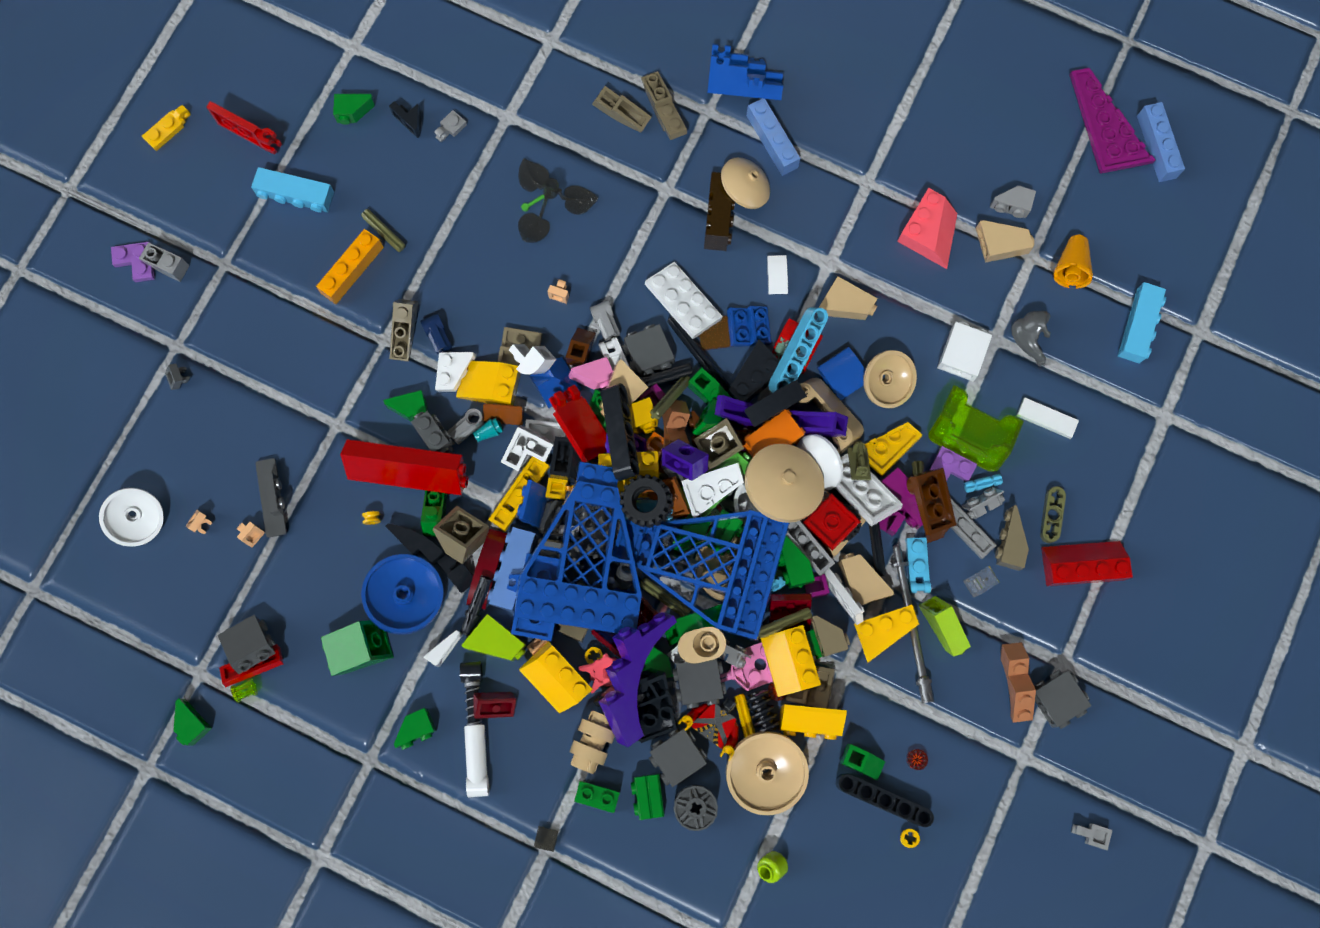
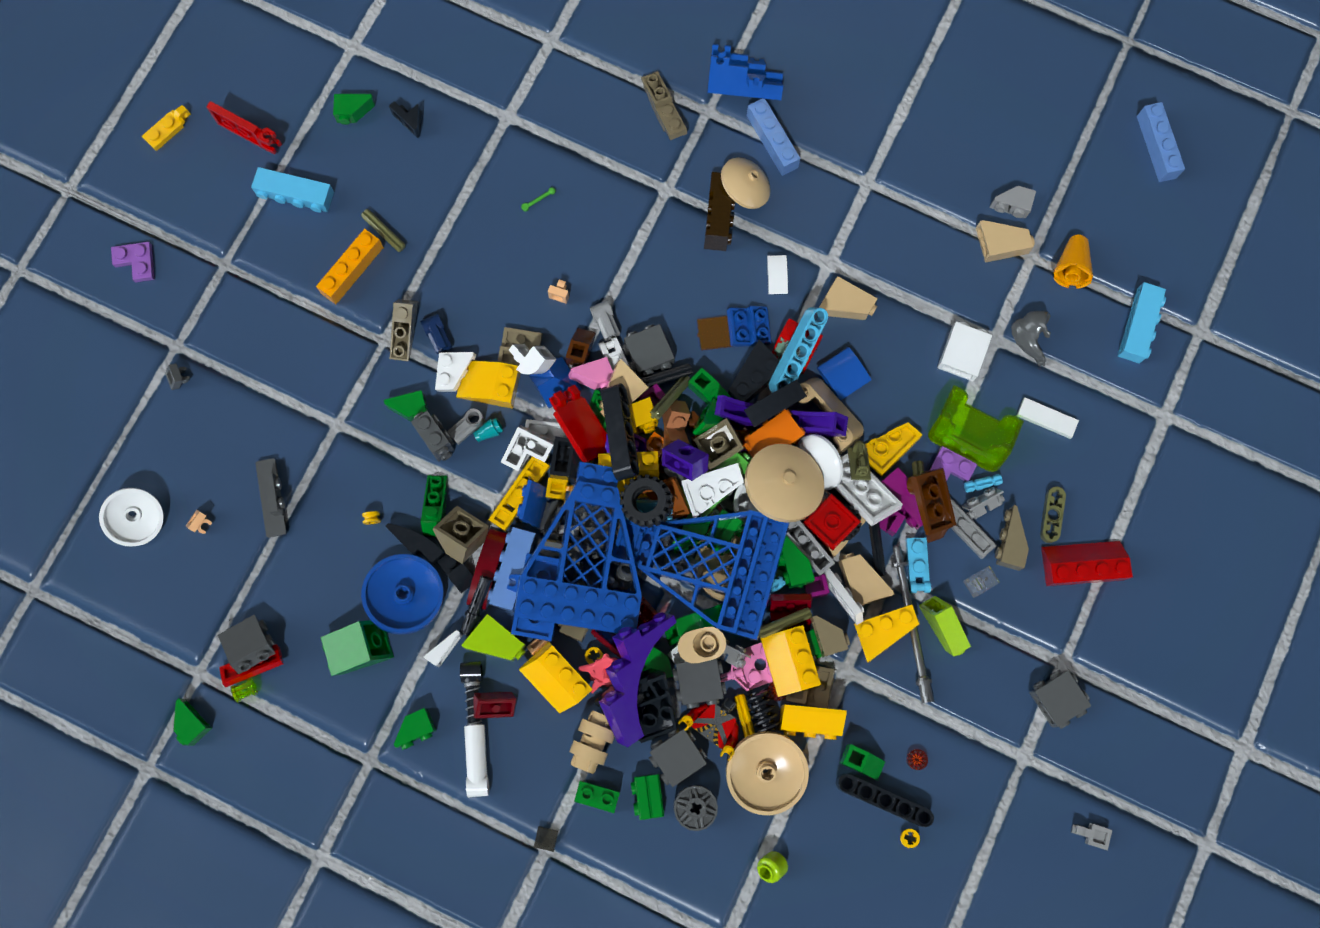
light grey slope [139,242,189,282] -> none
light nougat tile [237,522,265,548] -> none
red brick [340,439,469,495] -> none
light grey plate [434,110,467,142] -> none
dark orange slope [483,404,524,425] -> none
clear smoke plant [518,158,598,243] -> none
dark tan slope [592,86,651,132] -> none
olive axle [639,577,691,617] -> none
white plate [645,262,723,339] -> none
black axle [667,316,731,392] -> none
tan dish [863,350,917,408] -> none
coral wedge [897,188,958,269] -> none
nougat arch [1001,642,1036,723] -> none
magenta wing [1070,68,1155,174] -> none

